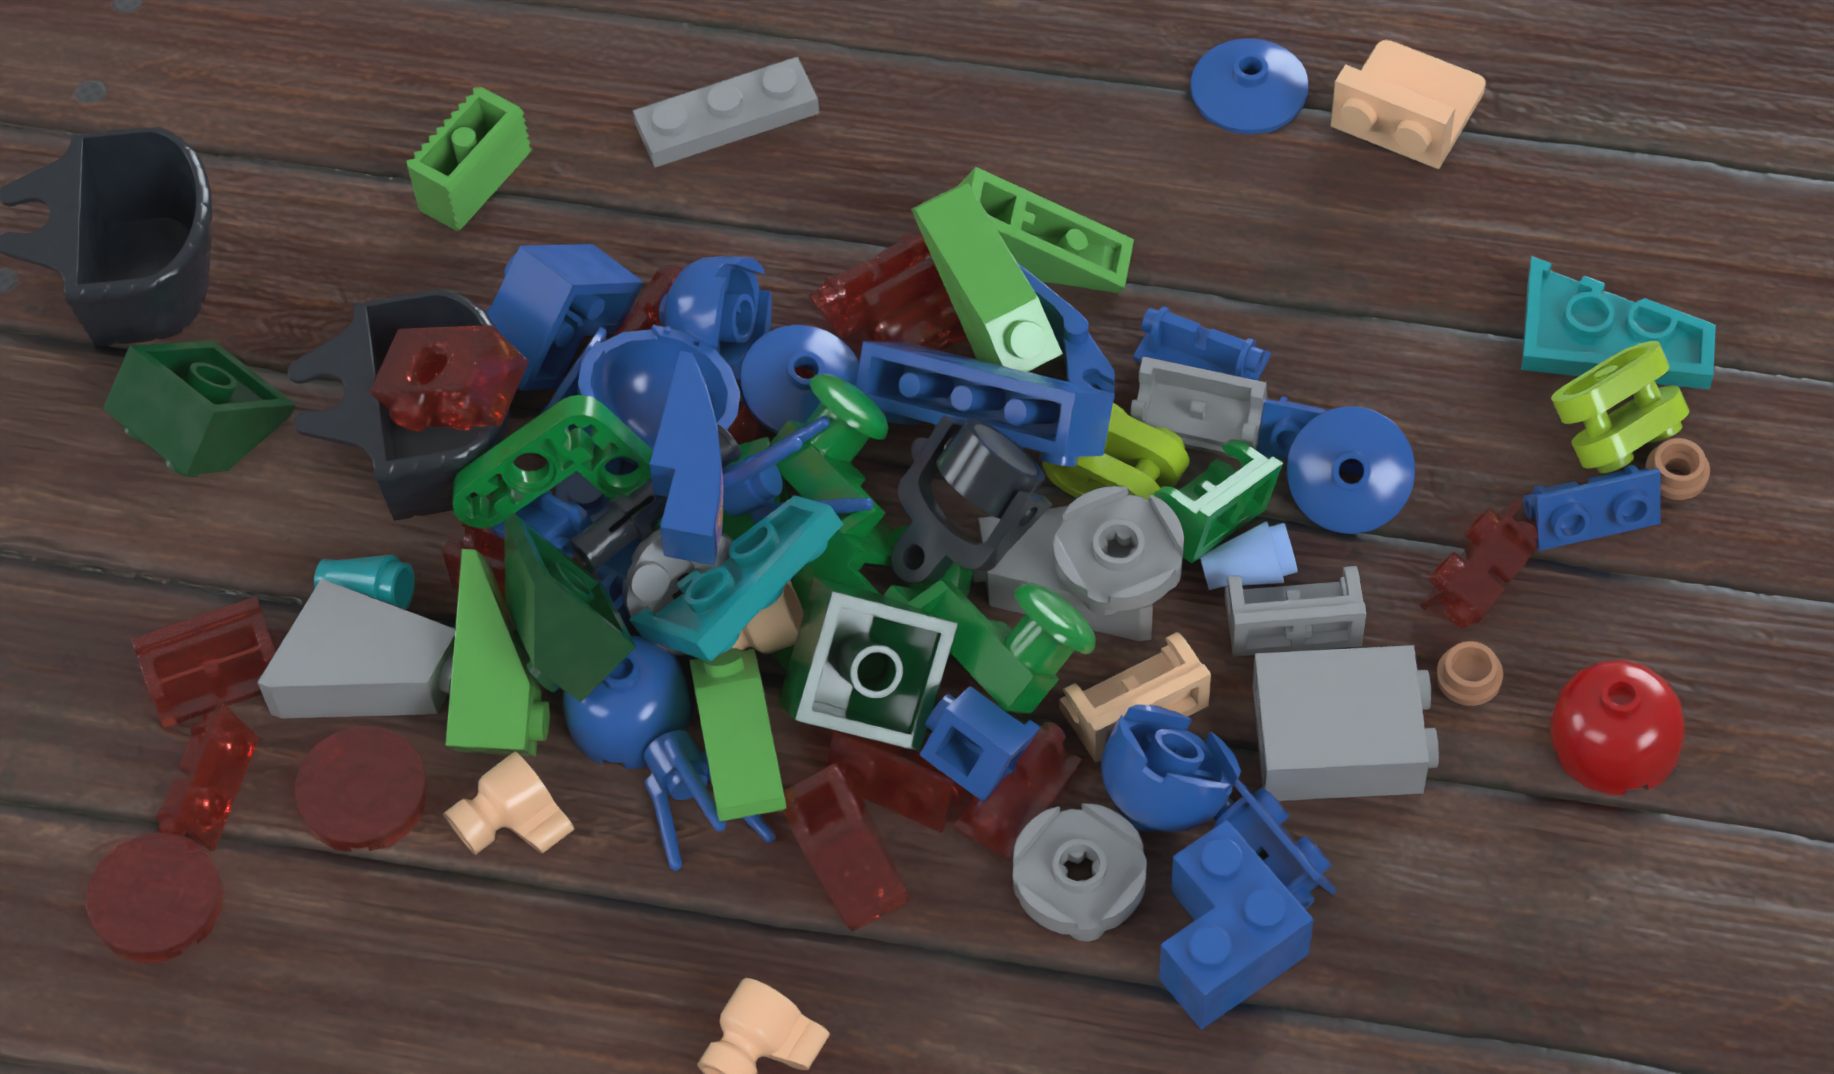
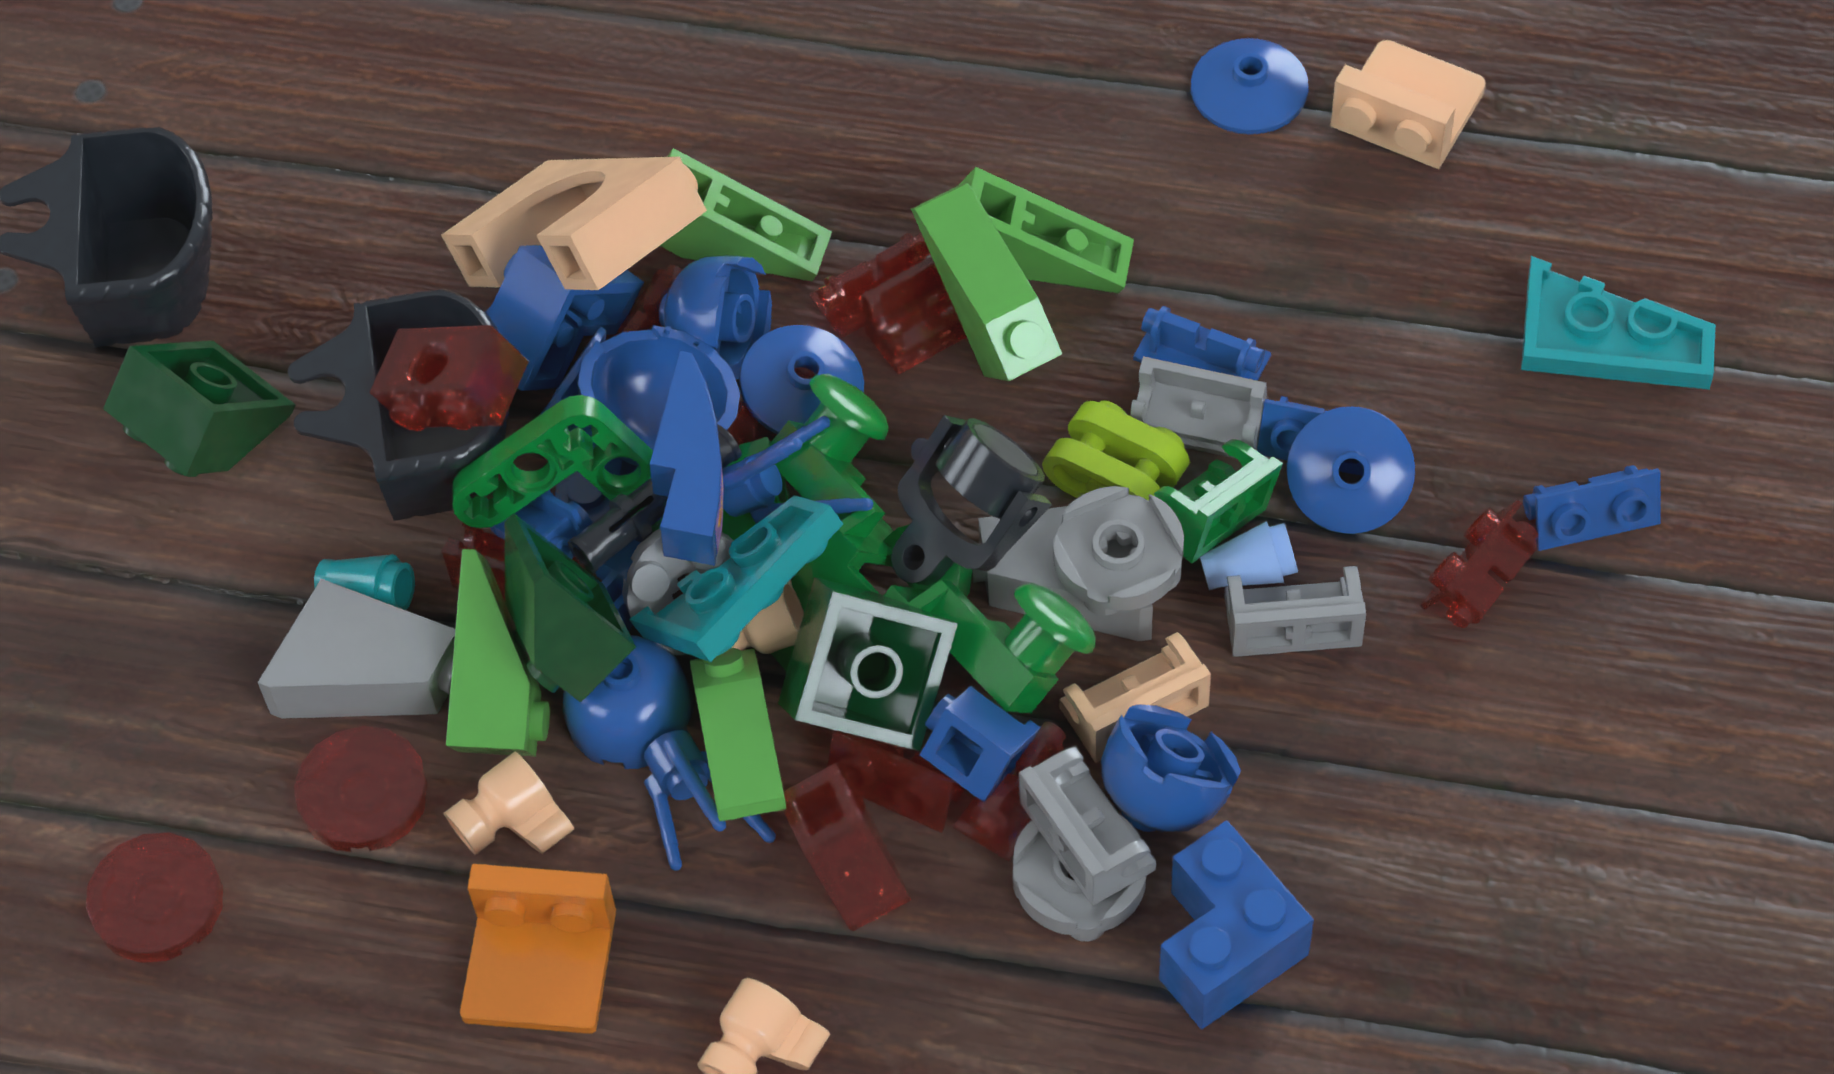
clear red hinge [131,596,277,728] -> none
clear red hinge [156,703,260,851] -> none
bright green brick [406,87,532,231] -> none
light grey plate [633,57,819,168] -> none
blue brick [856,341,1115,466] -> none
blue arm [1016,261,1115,393] -> none
blue hinge [1213,779,1338,910] -> none
light grey brick [1252,645,1439,801] -> none
nougat plate [1436,641,1503,706] -> none
red cylinder [1550,660,1685,796] -> none
lime brick [1551,341,1689,473] -> none
nougat plate [1645,438,1710,500] -> none
none -> light nougat arch [441,157,707,290]
none -> orange bracket [460,864,616,1034]
none -> bright green slope [660,148,832,281]
none -> light grey hinge [1019,747,1156,906]

